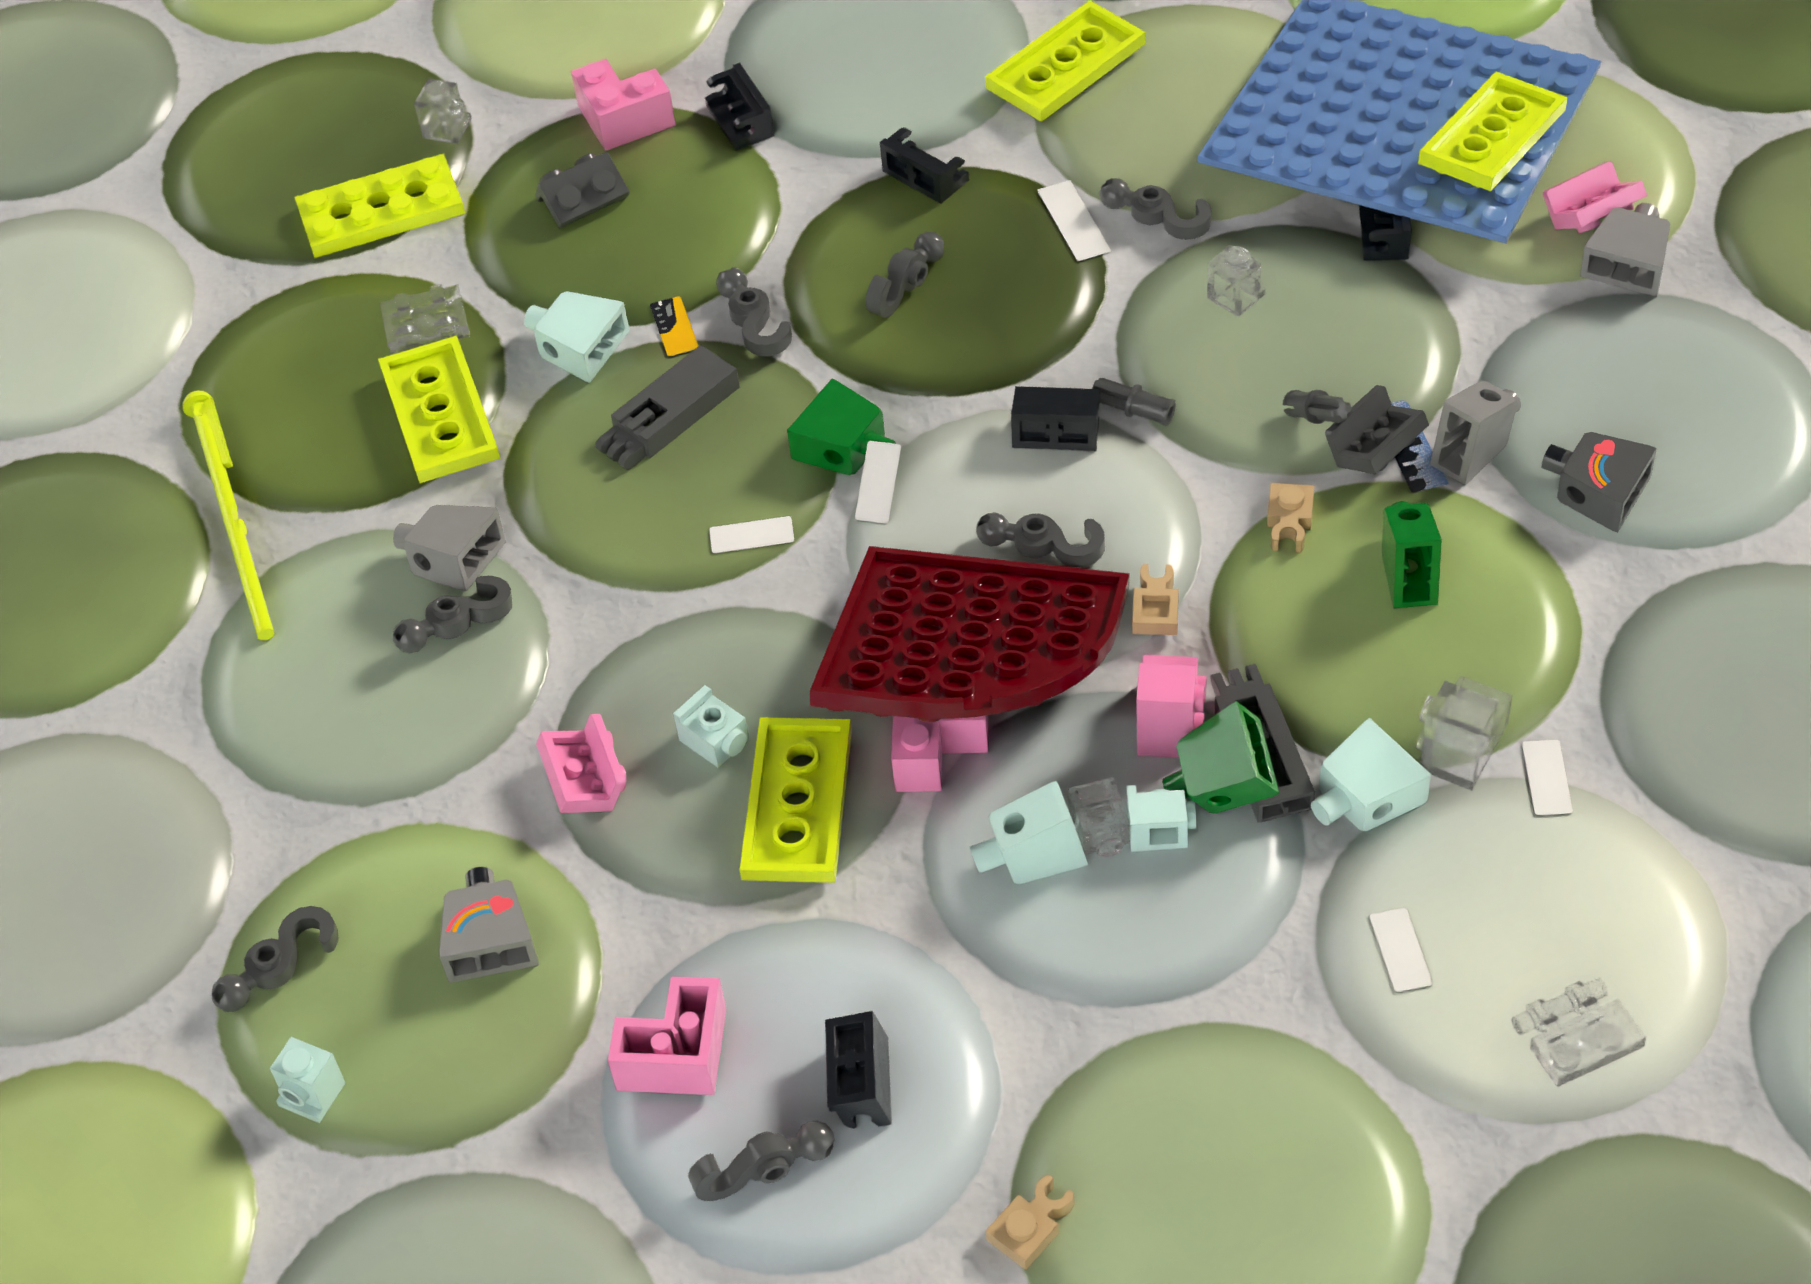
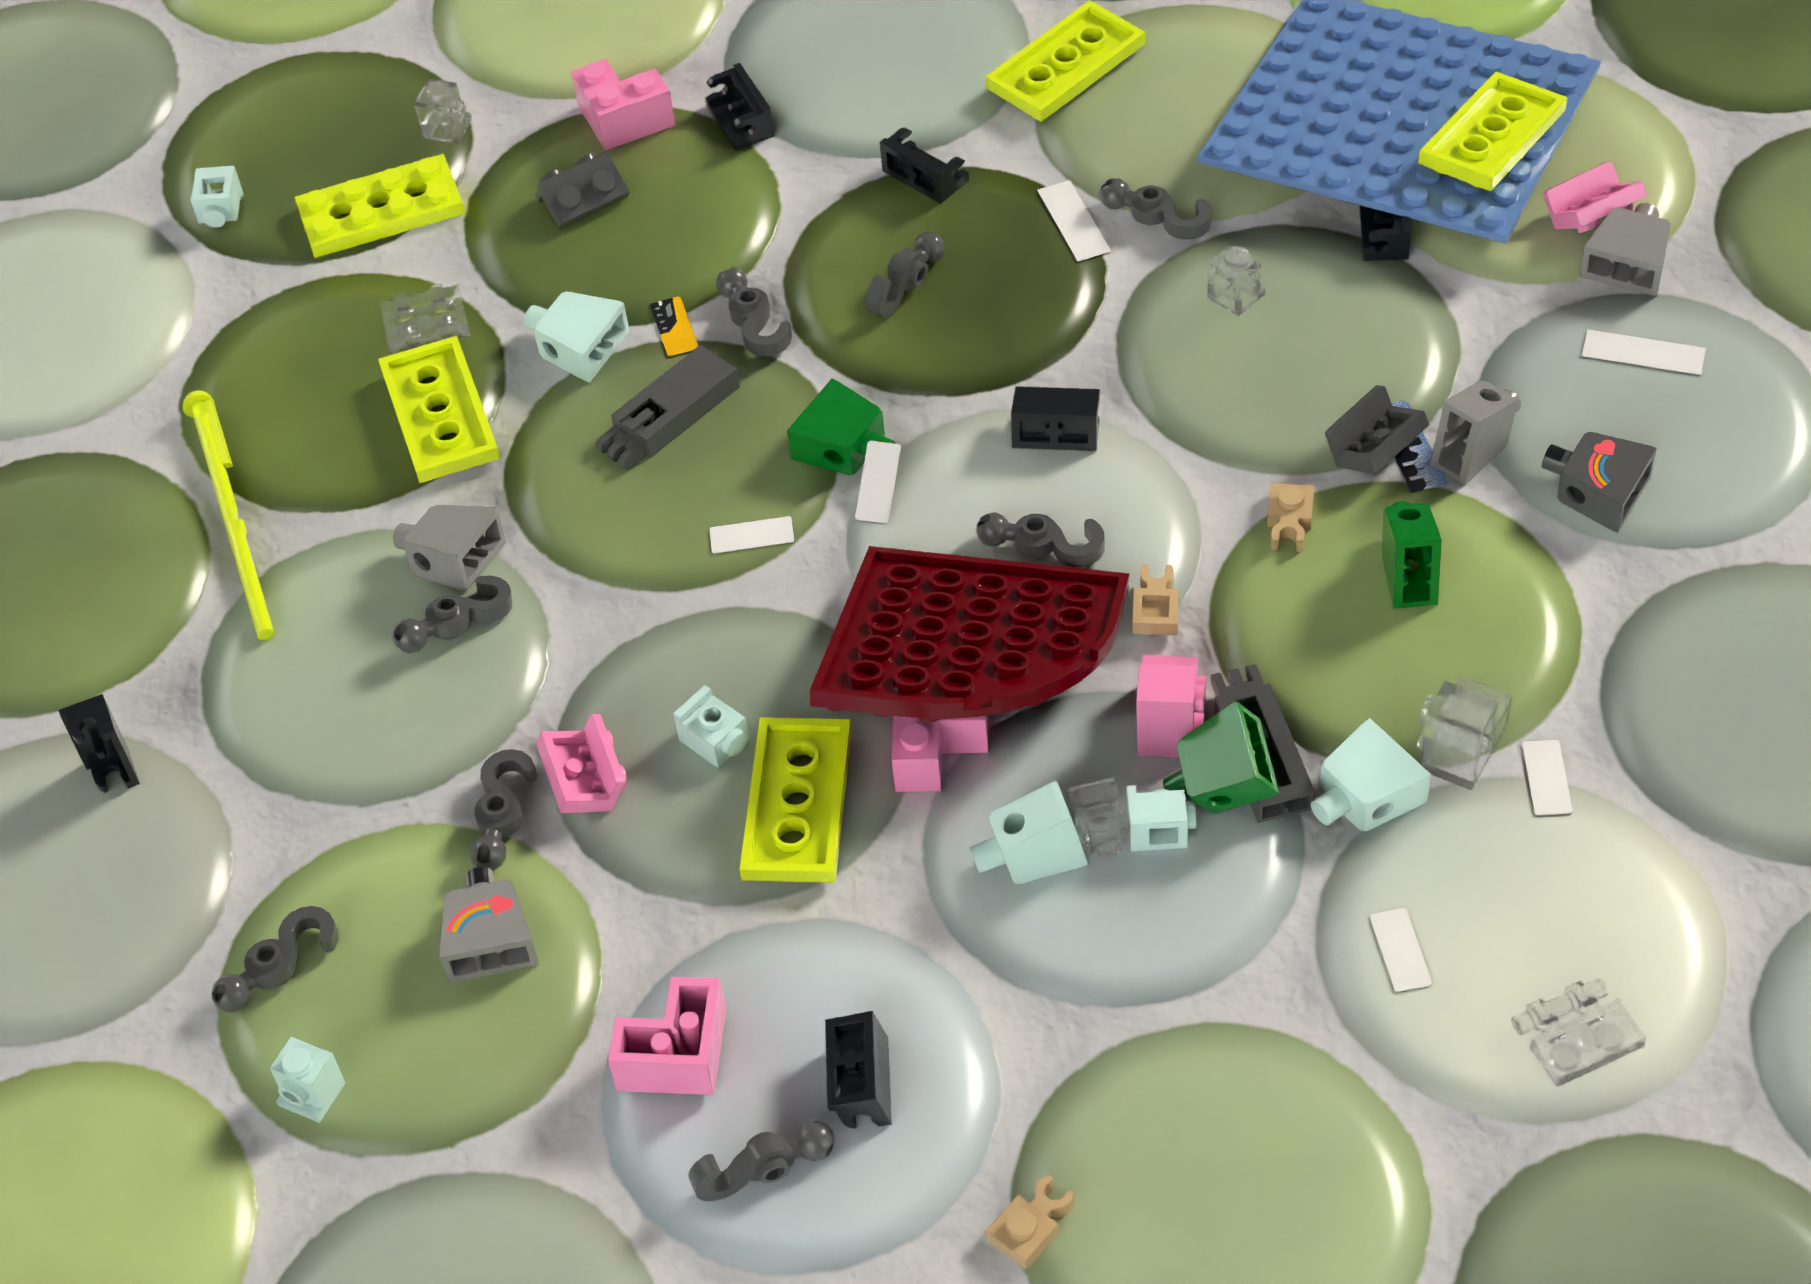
dark grey axle [1092,378,1176,426] -> none
dark grey axle [1283,390,1352,424] -> none
none -> black hinge [58,694,140,793]
none -> light aqua brick [191,166,244,227]
none -> dark grey piece [470,749,538,870]
none -> white sticker [1582,329,1706,375]

